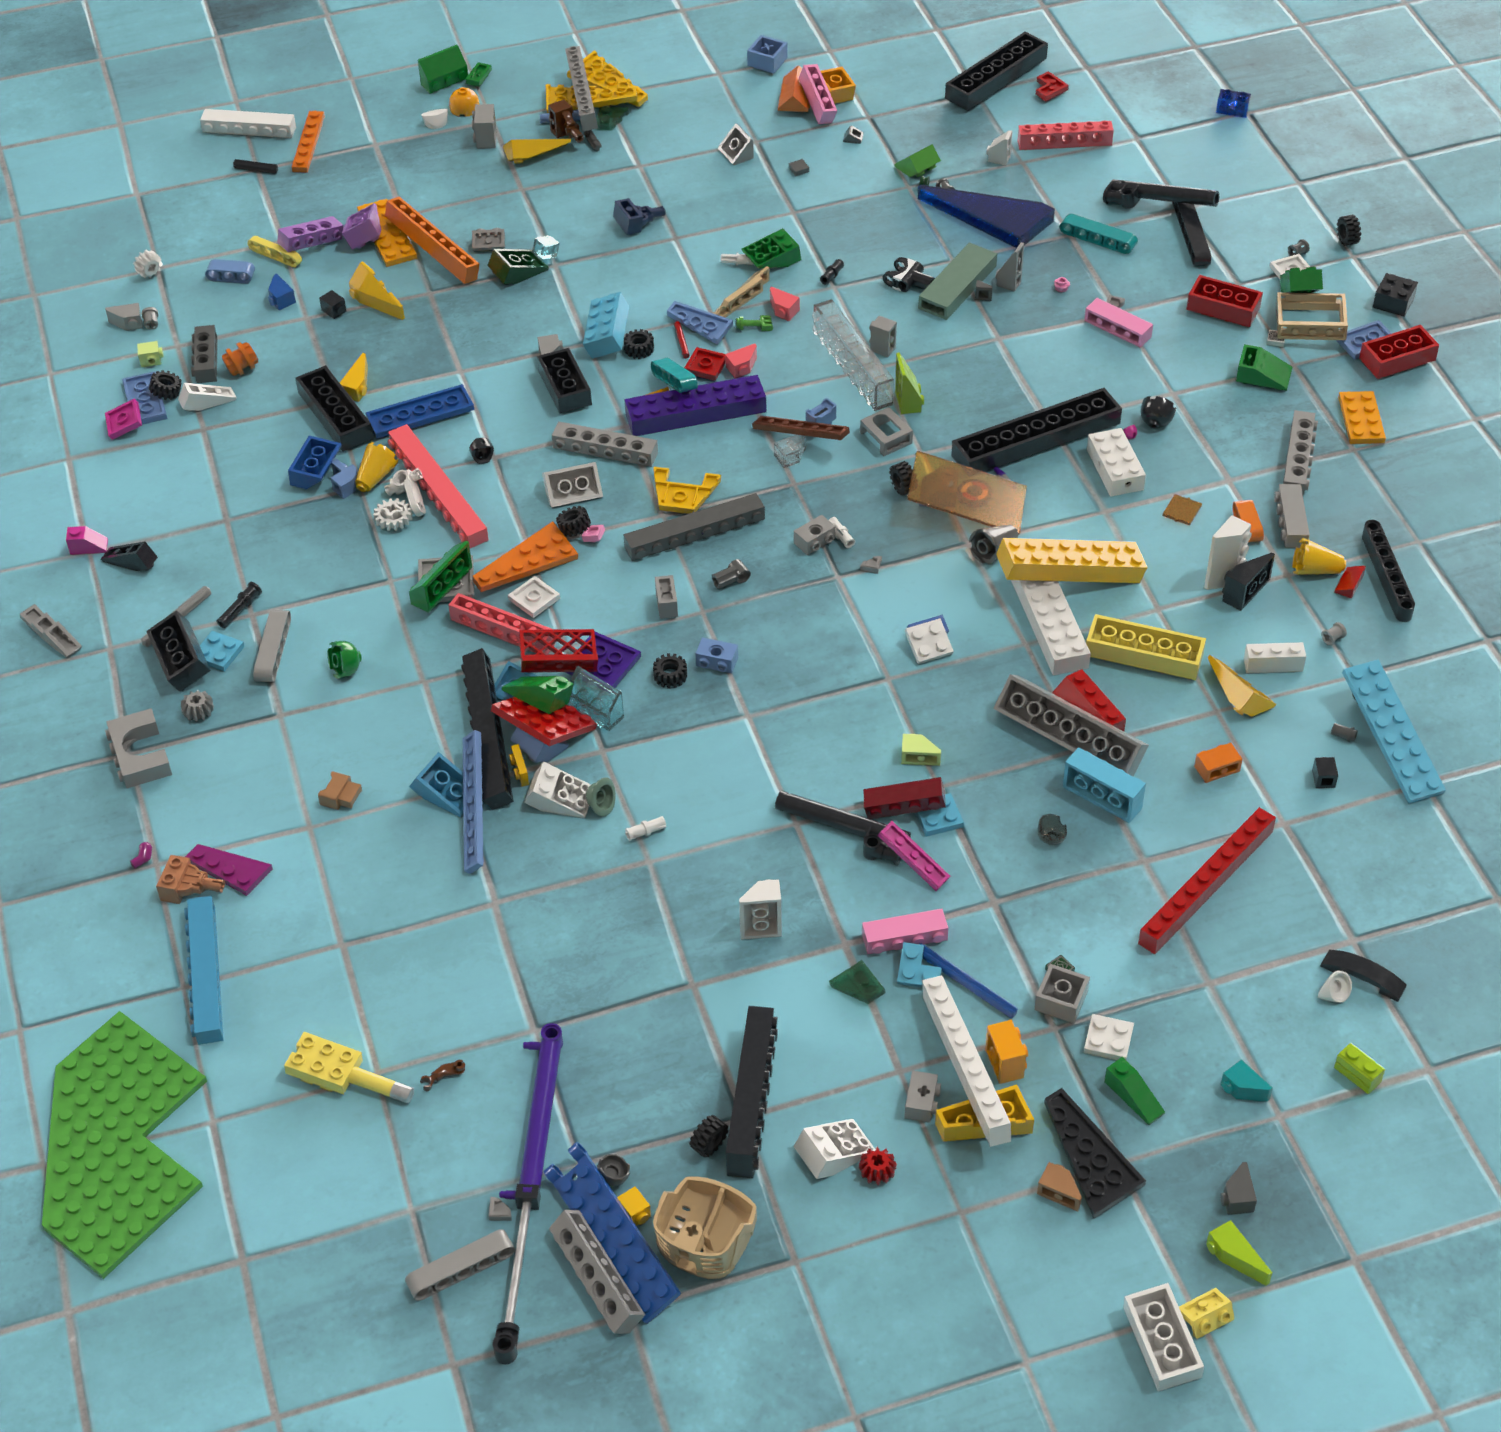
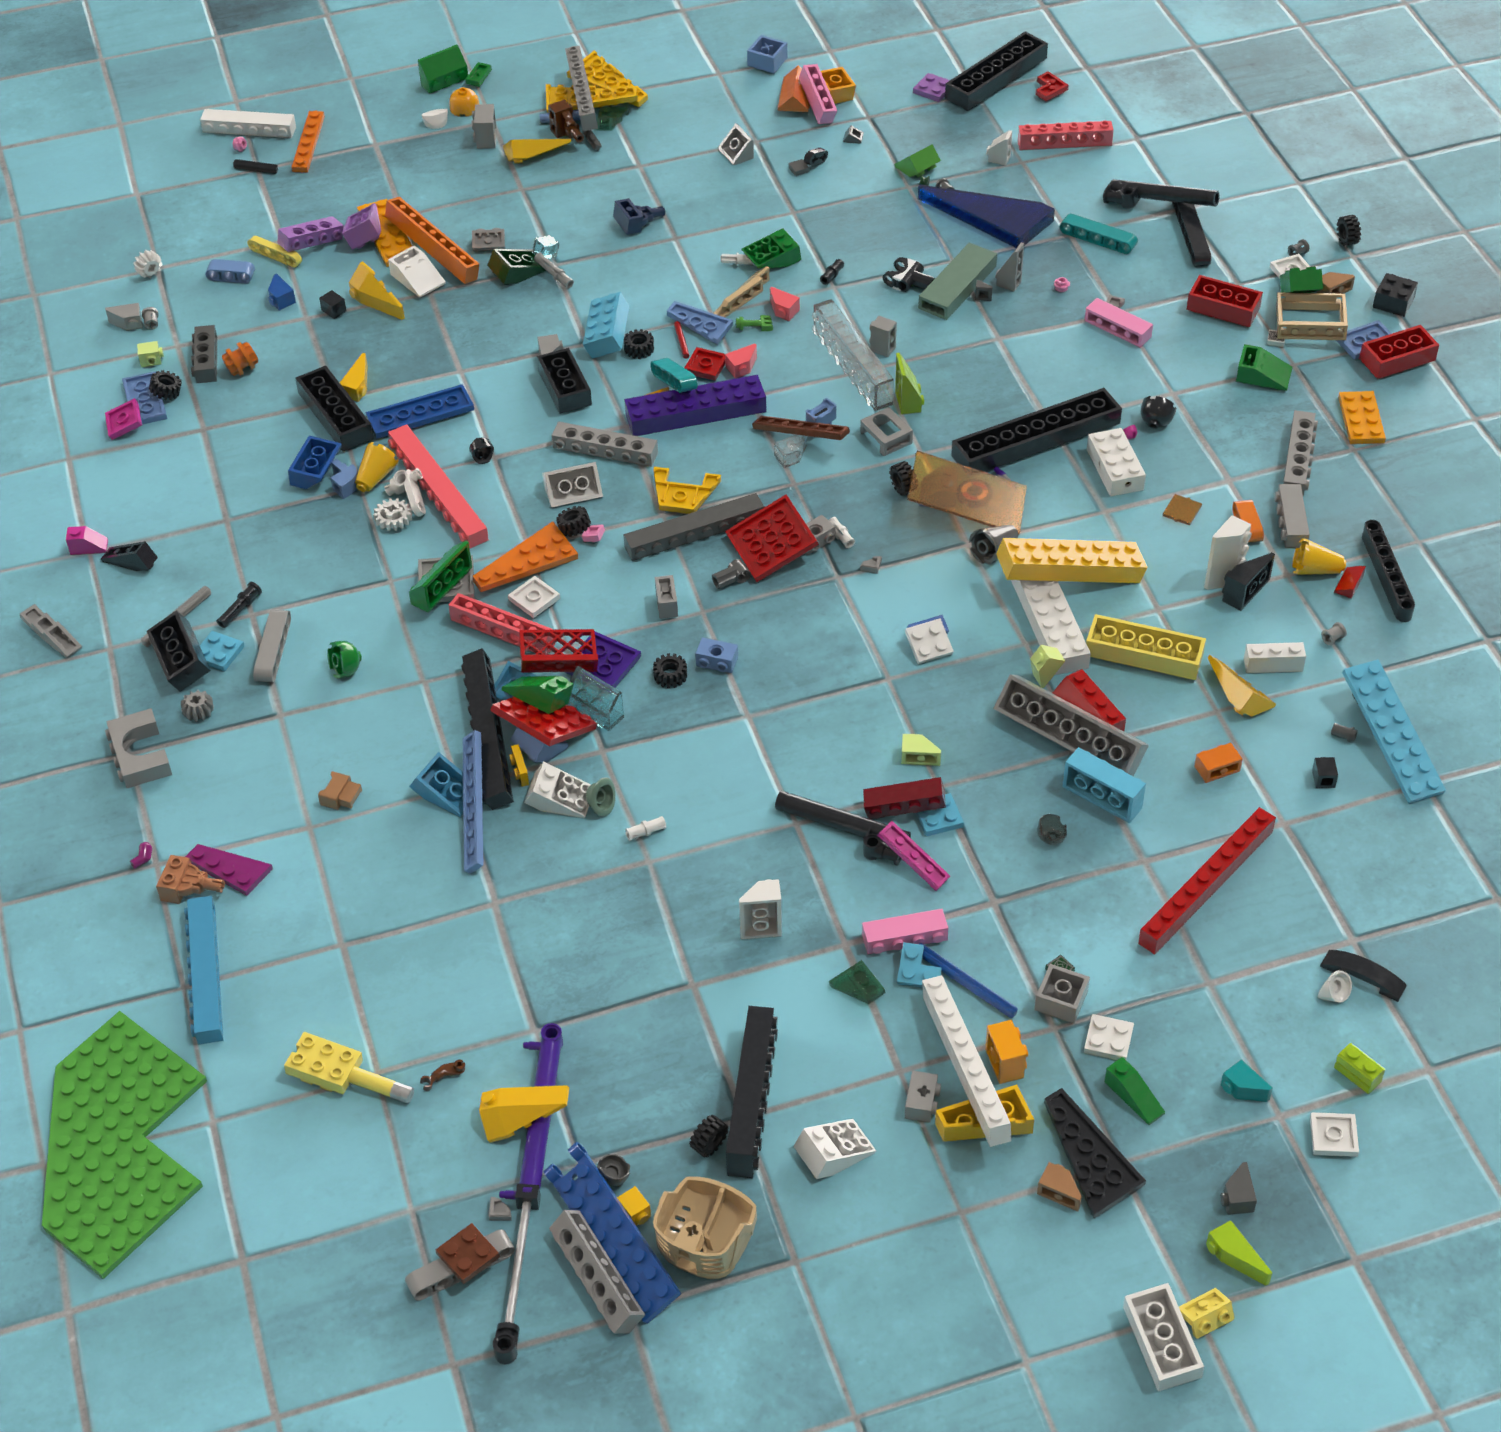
white slope [178,383,237,411] -> none
red gear [859,1146,897,1185] -> none
clear blue brick [1216,89,1251,118] -> none
none -> bright pink plate [233,136,247,152]
none -> white slope [388,245,446,298]
none -> copper plate [435,1223,500,1284]
none -> yellow wedge [479,1085,569,1143]
none -> light grey pin [534,252,574,289]
none -> red plate [725,494,819,582]
none -> black beam [804,147,828,166]
none -> medium lavender plate [913,73,950,102]
none -> yellowish green slope [1030,645,1065,688]
none -> white plate [1310,1112,1359,1157]
none -> medium nougat slope [1316,272,1355,294]

